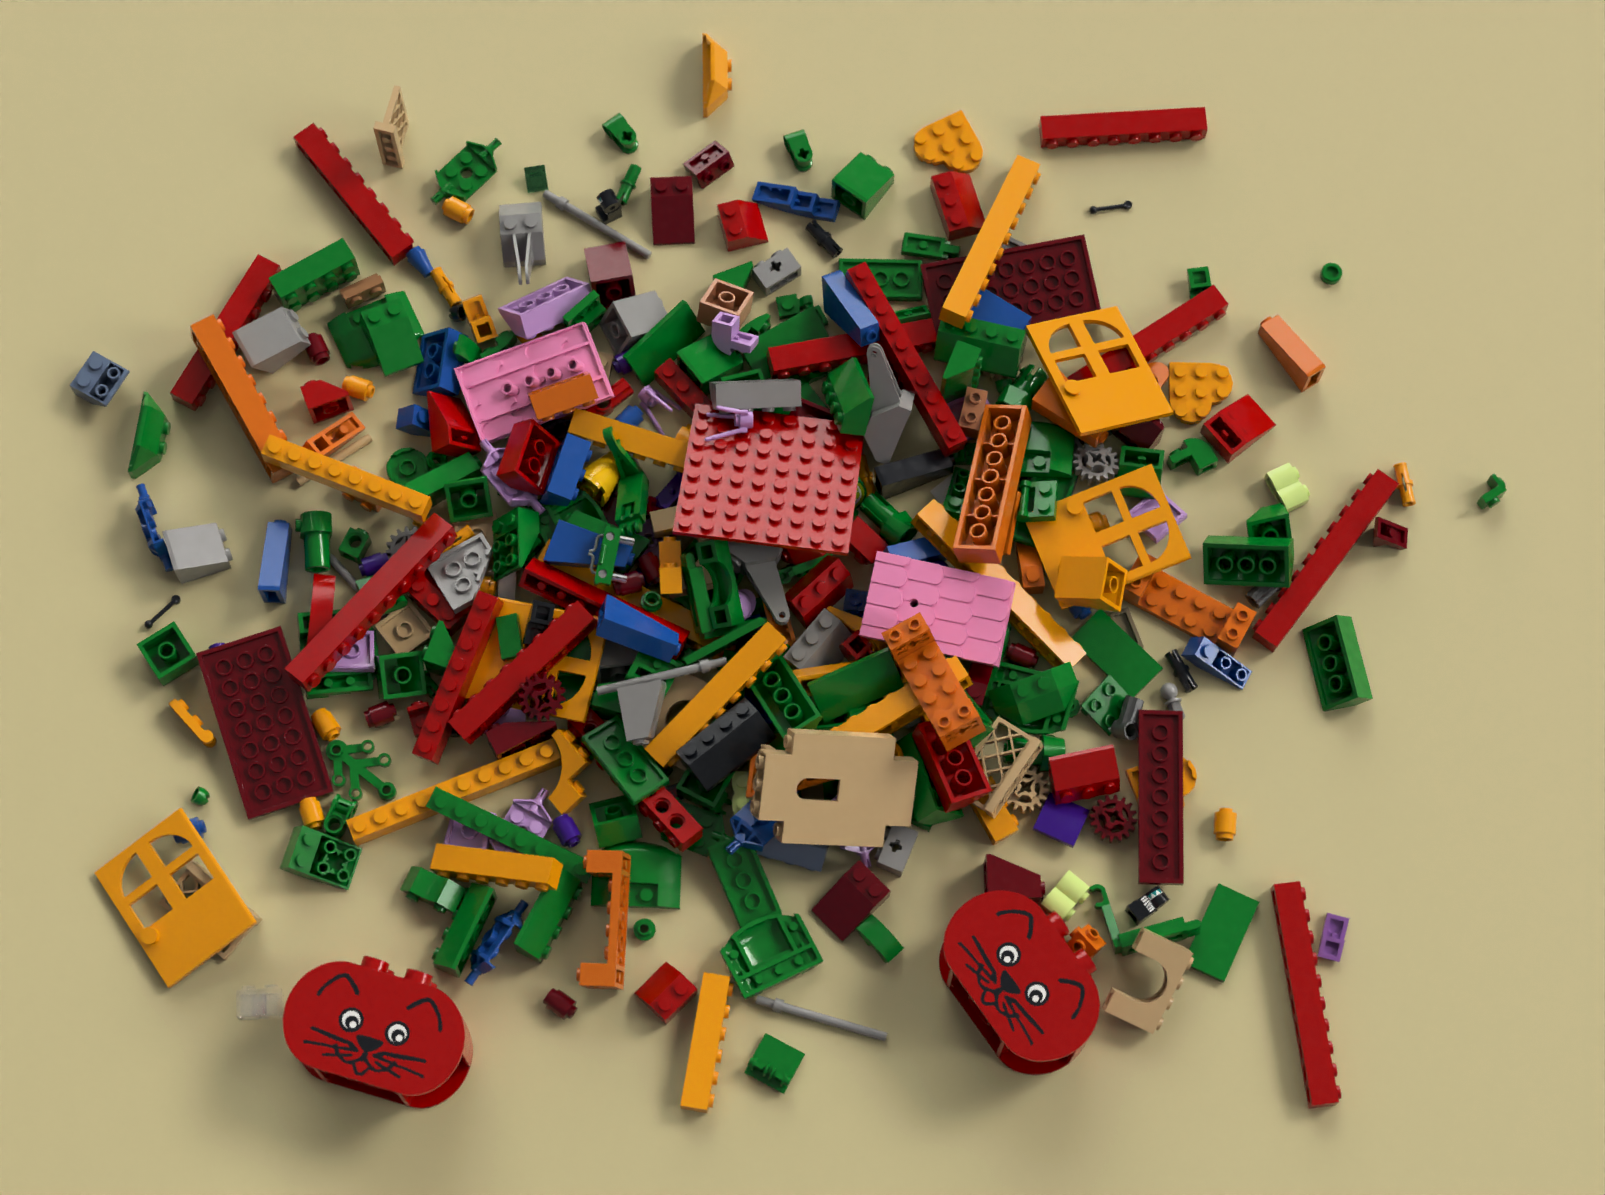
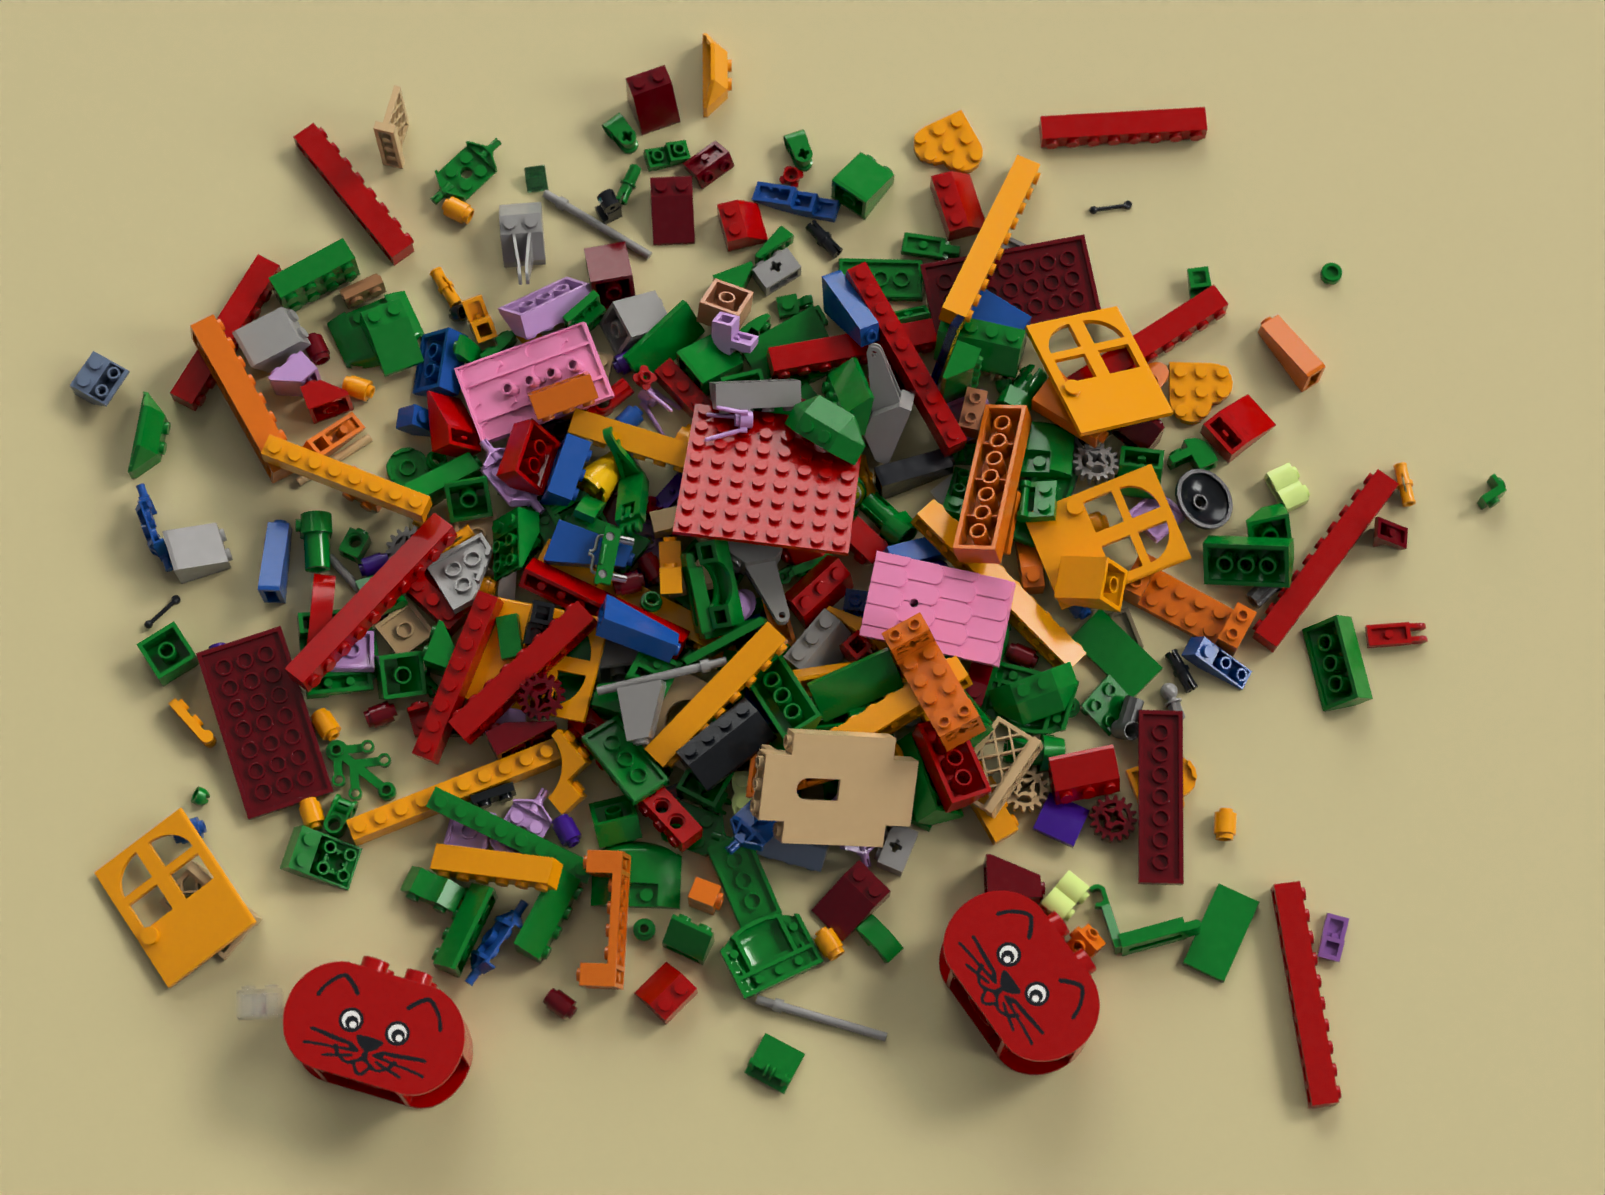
blue cone [406,246,433,278] -> none
light orange brick [680,972,734,1113] -> none
tan arch [1102,927,1194,1034] -> none
black leg [1125,885,1170,926] -> none
none -> lavender slope [268,351,322,397]
none -> black plate [470,782,516,809]
none -> green slope [573,495,606,524]
none -> dark red slope [626,65,680,135]
none -> red plate [632,365,658,390]
none -> green slope [643,140,691,172]
none -> green slope [662,914,715,965]
none -> orange brick [688,877,724,916]
none -> green slope [755,226,794,264]
none -> red plate [779,166,803,188]
none -> green wedge [785,395,866,465]
none -> light orange brick [814,927,845,961]
none -> tile [931,314,965,387]
none -> black dish [1175,469,1233,530]
none -> red hinge [1365,622,1428,648]

